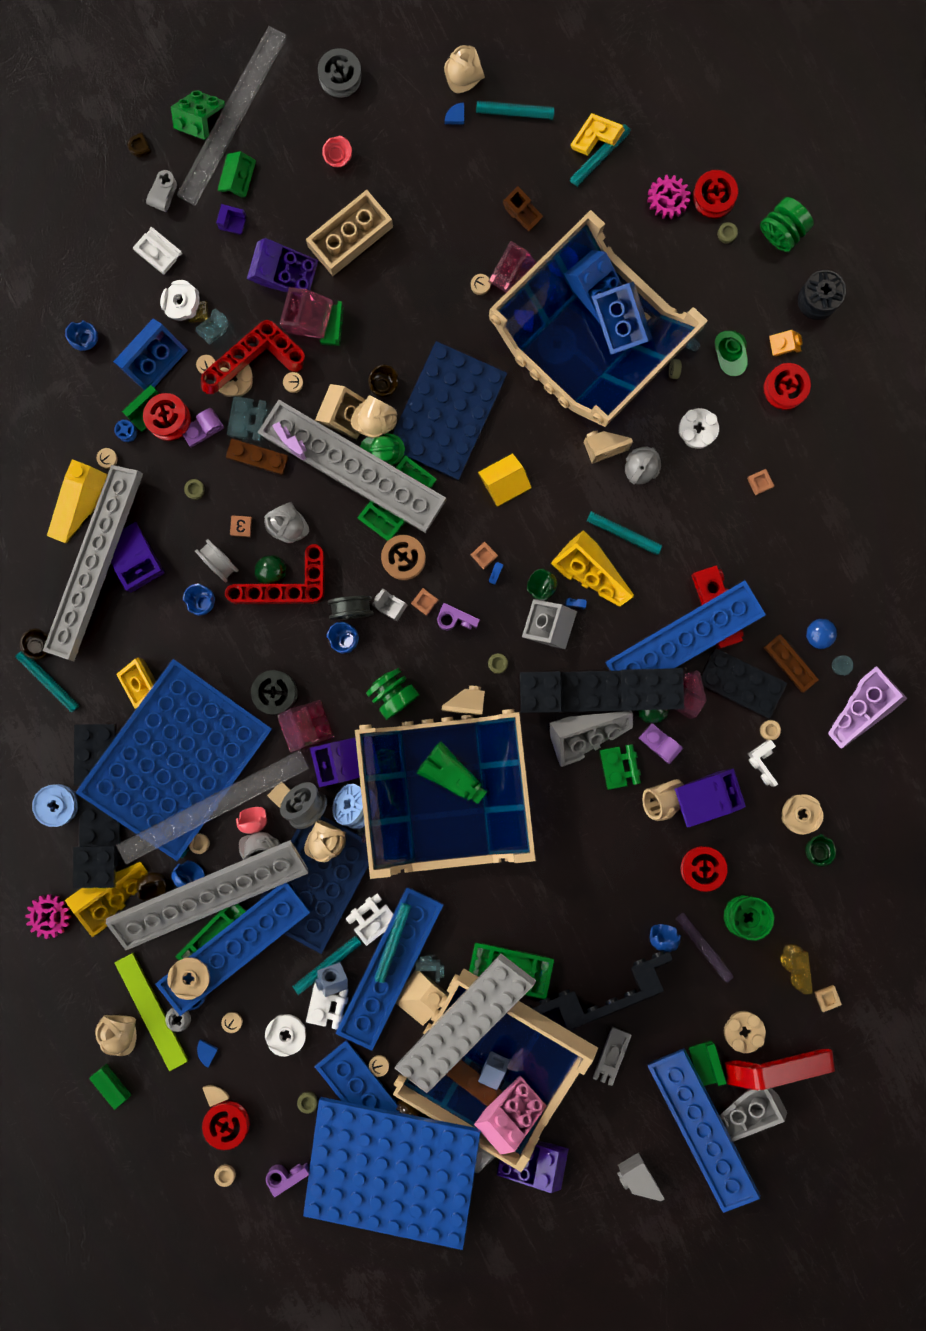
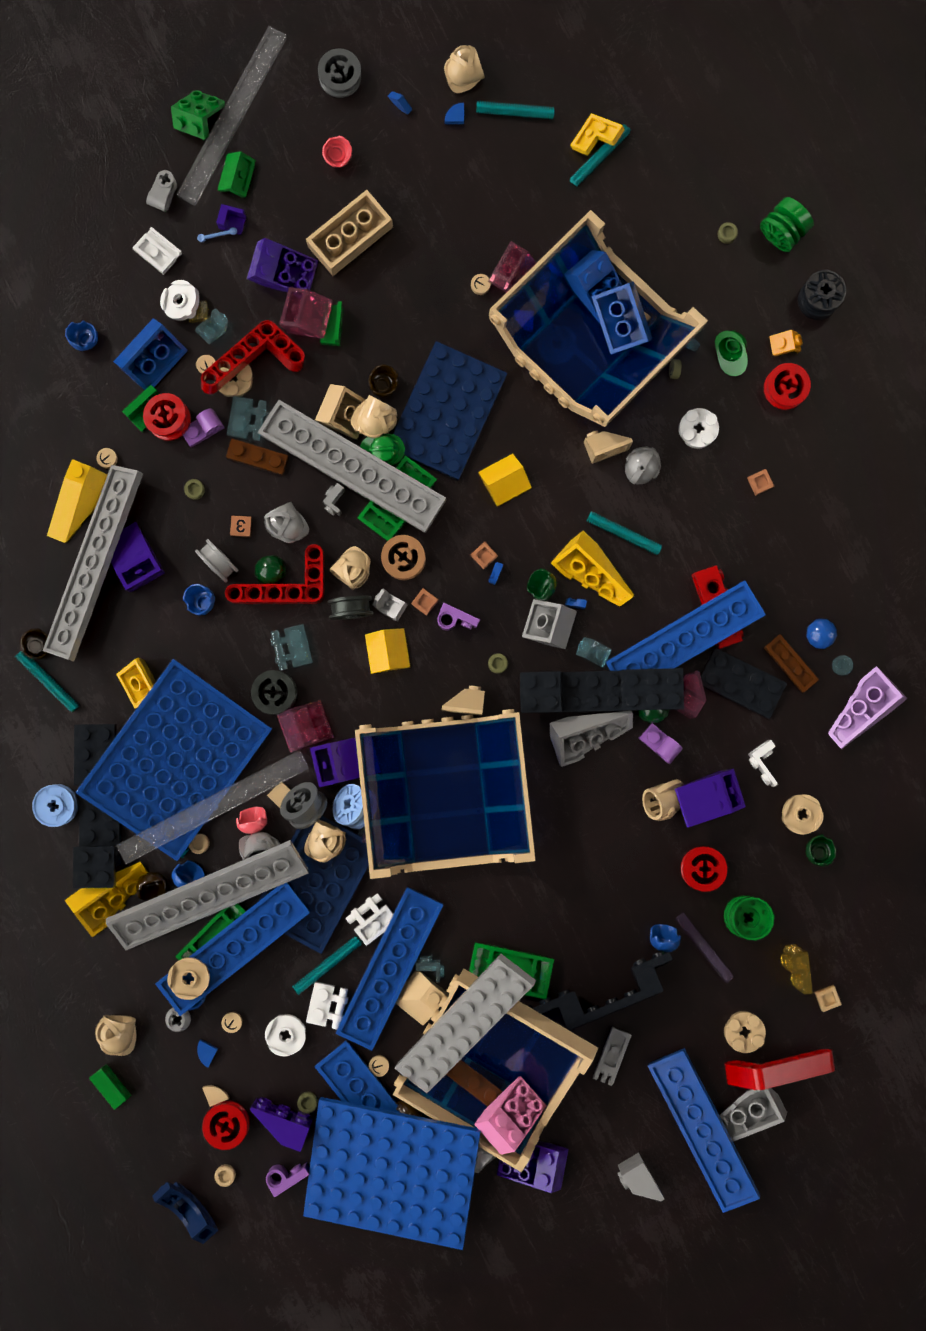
dark pink gear [25,894,71,939] -> none
blue wheel [114,420,137,442] -> none
lime tile [115,952,189,1071] -> none
dark brown tile [127,132,151,157] -> none
lavender slope [272,422,307,460] -> none
tan tile [283,372,303,393] -> none
sand blue brick [315,962,348,997] -> none
blue hair [327,622,359,654] -> none
green wheel [366,668,420,720] -> none
teal axle [374,903,411,983] -> none
green piece [416,742,487,804] -> none
sand blue brick [478,1051,510,1090] -> none
reddish brown brick [503,186,543,231] -> none
green plate [599,744,641,790] -> none
dark pink gear [647,175,691,219] -> none
green panel [689,1041,726,1086] -> none
red wheel [693,170,738,218] -> none
tan tile [760,720,781,740] -> none
none -> dark blue arch [152,1182,218,1244]
none -> medium blue hinge [197,227,237,242]
none -> dark purple slope [250,1097,313,1152]
none -> clear light blue plate [270,624,313,671]
none -> light grey bracket [323,483,345,516]
none -> tan helmet [329,546,371,590]
none -> yellow slope [365,628,410,674]
none -> blue tile [388,92,412,115]
none -> clear light blue bracket [576,637,612,667]

